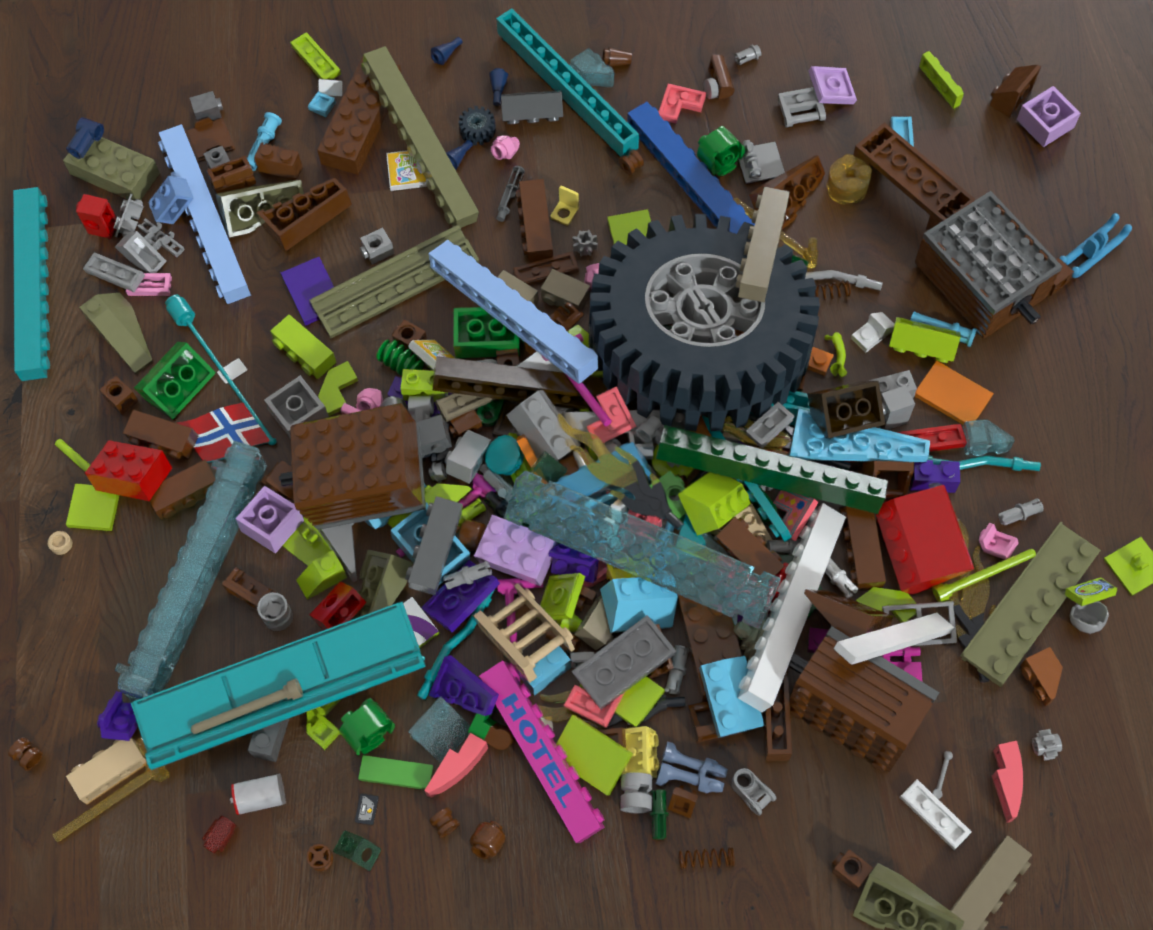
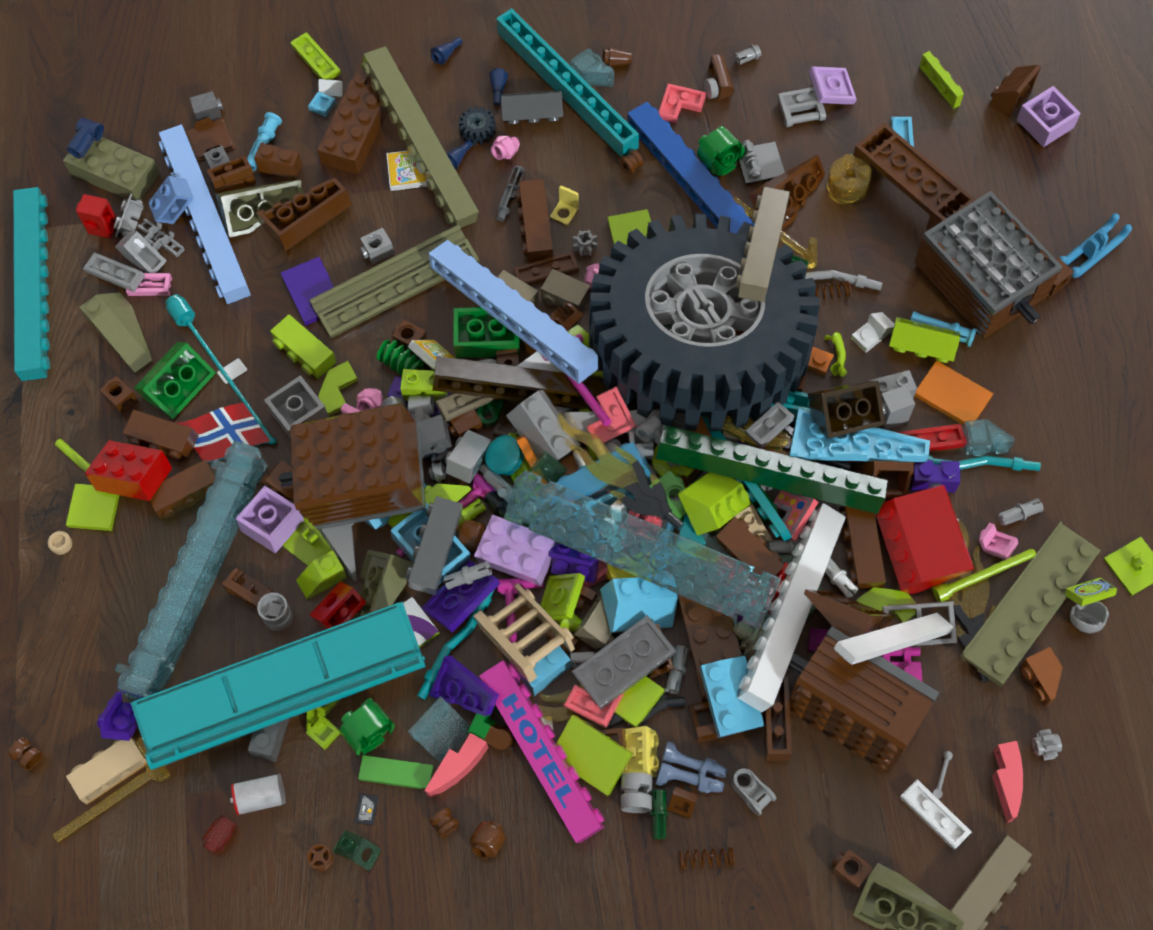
dark tan piece [191,678,303,734] -> none

